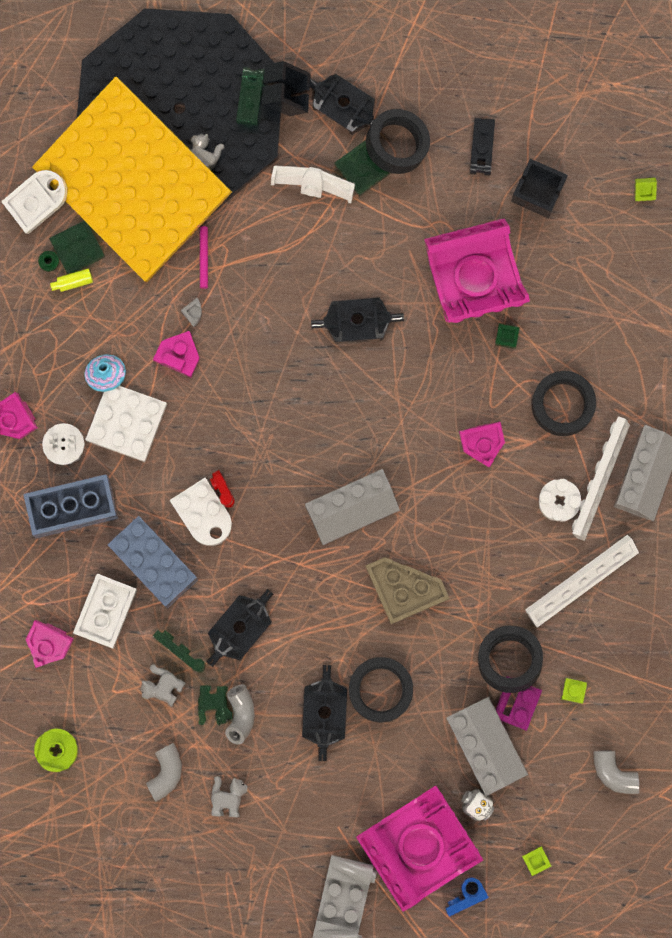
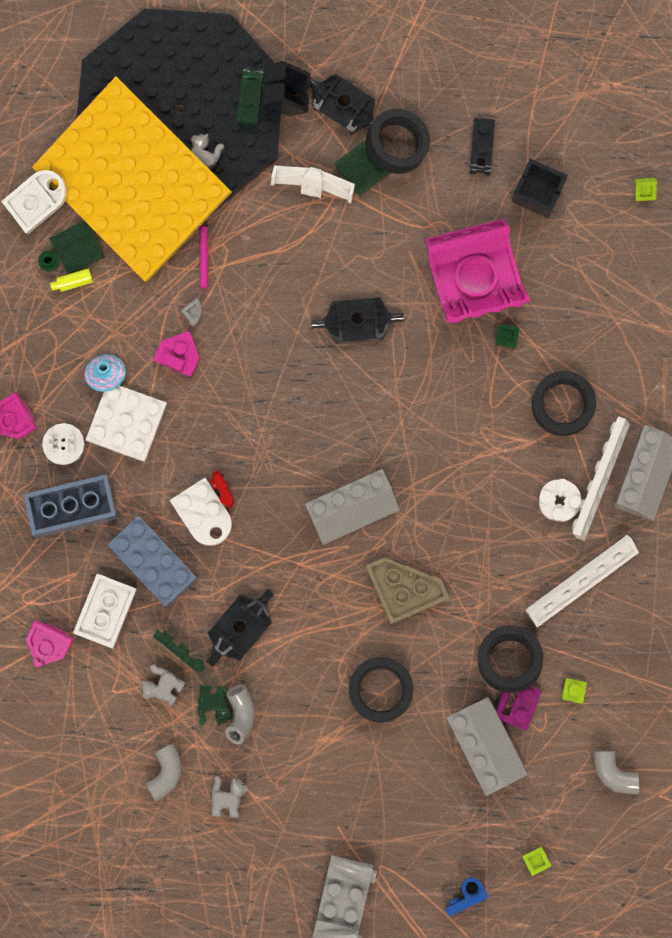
lime plate [34,729,78,772] -> none
black plate [302,665,347,761] -> none
dark pink panel [356,786,483,912] -> none
dark pink plate [459,421,505,467] -> none
head [461,789,494,821] -> none

